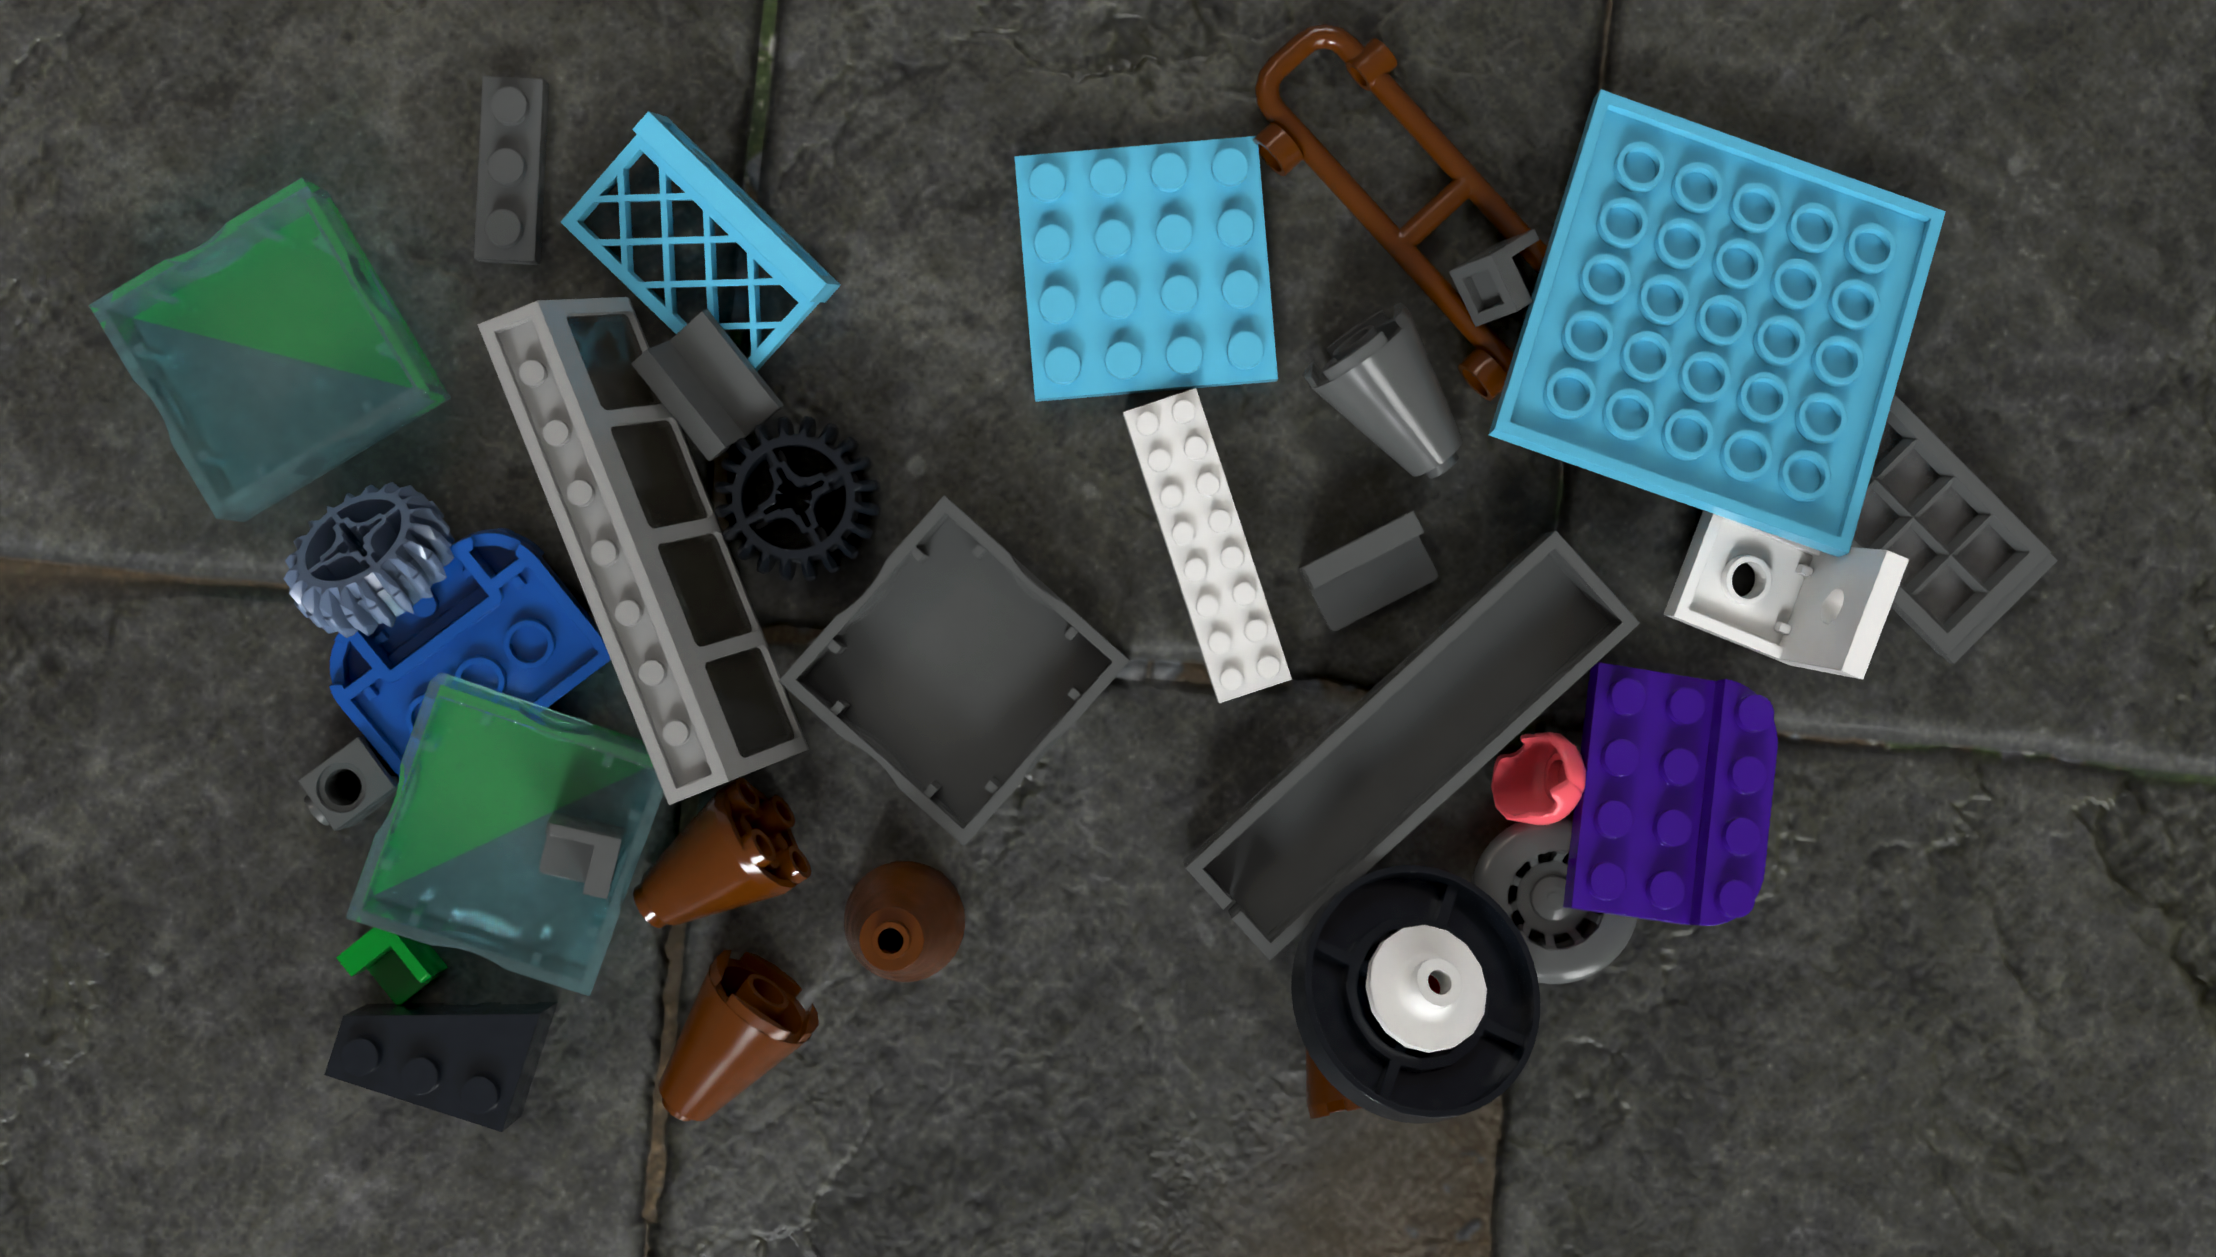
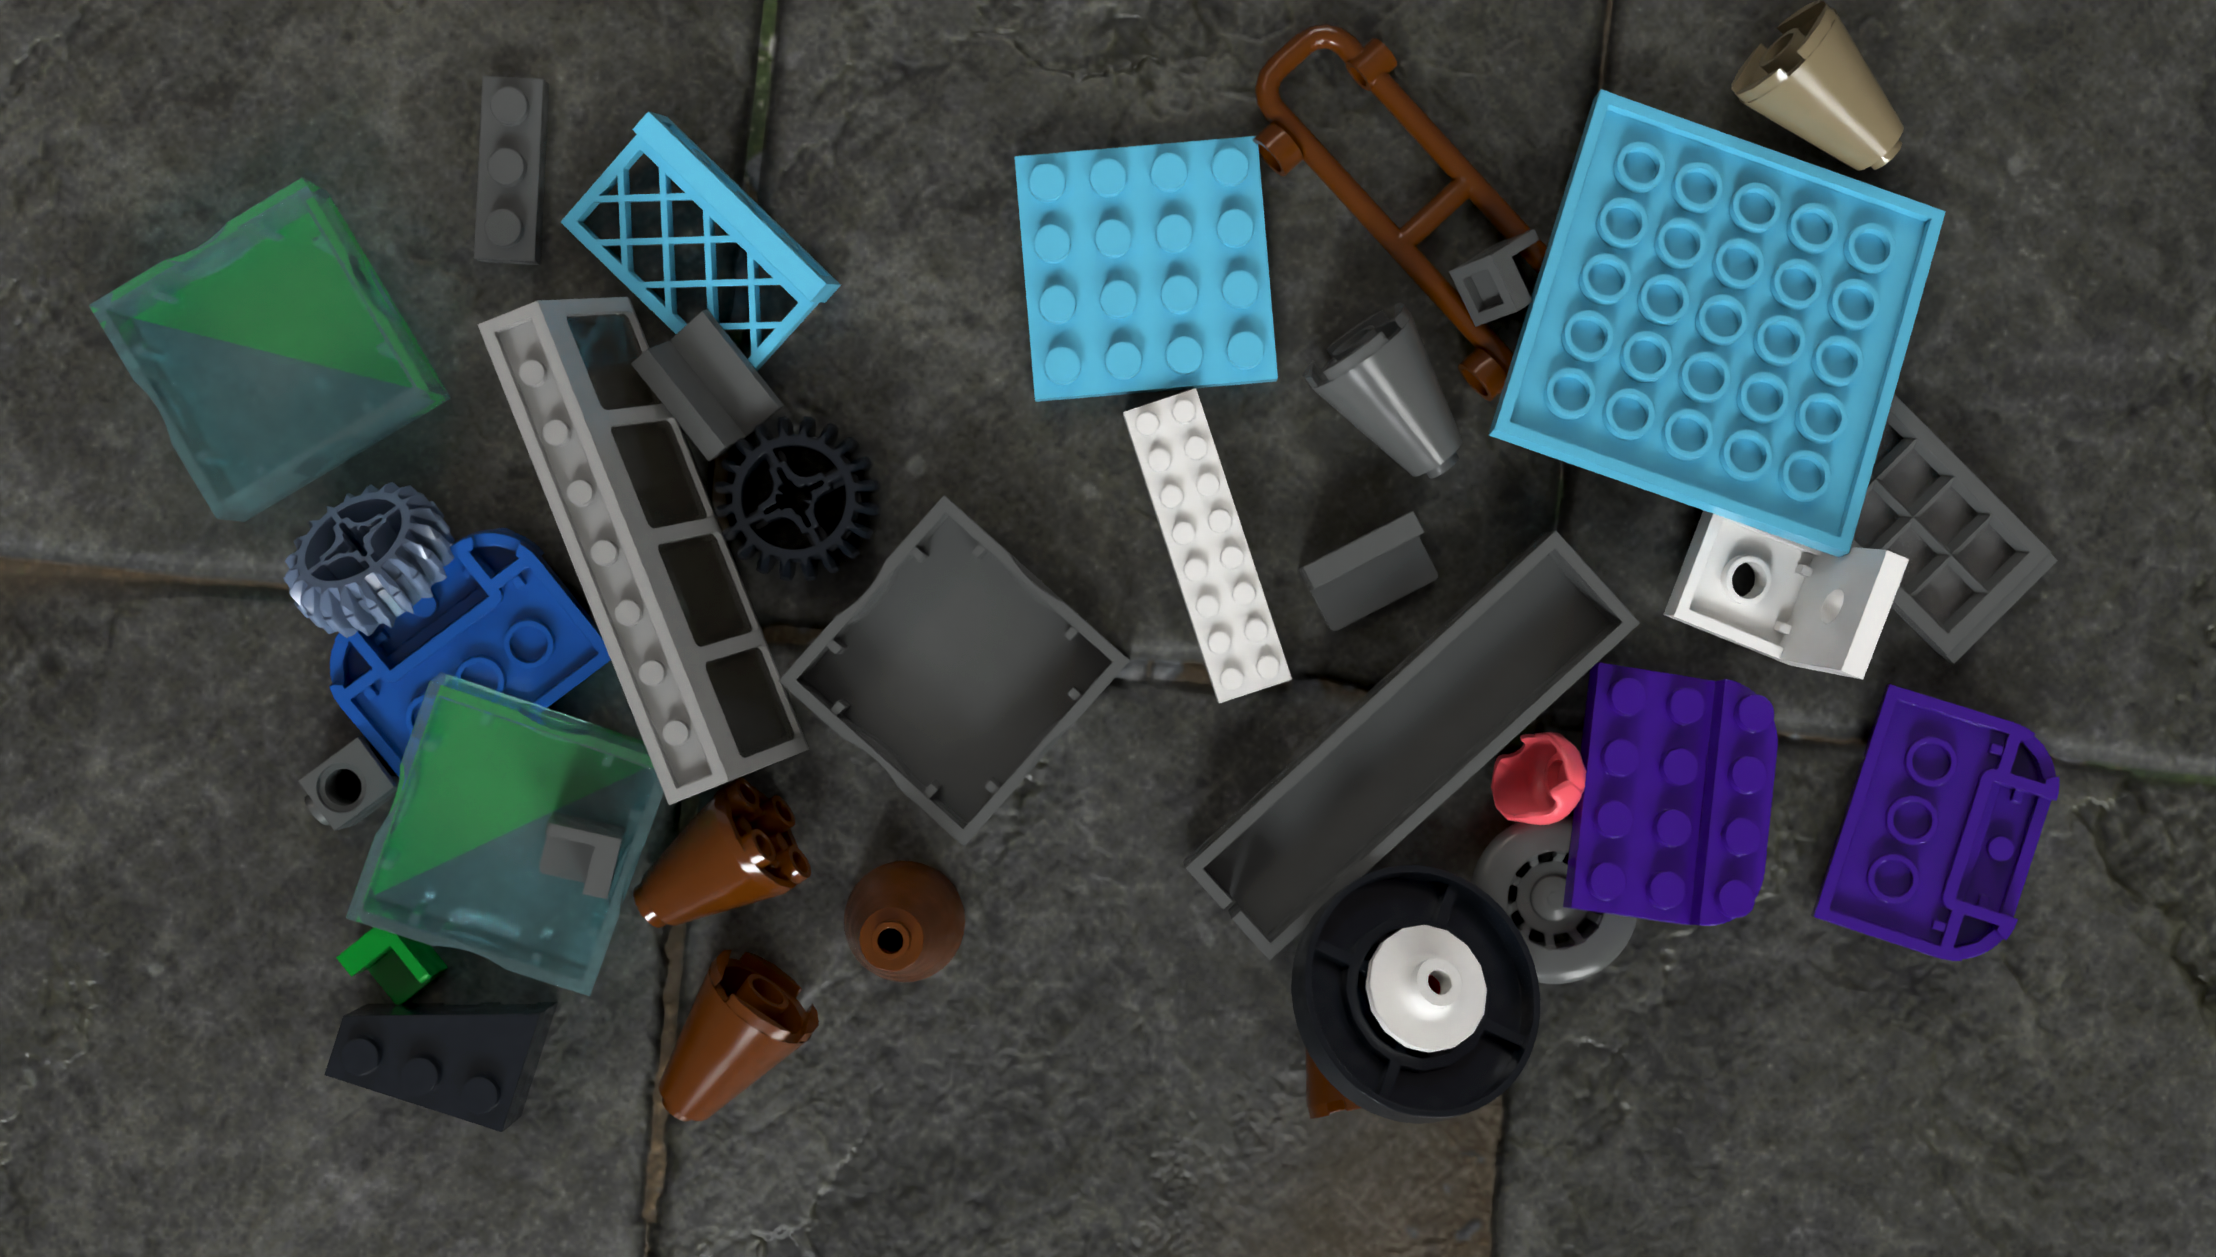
none -> dark tan cone [1731,0,1904,171]
none -> dark purple plate [1811,684,2060,961]

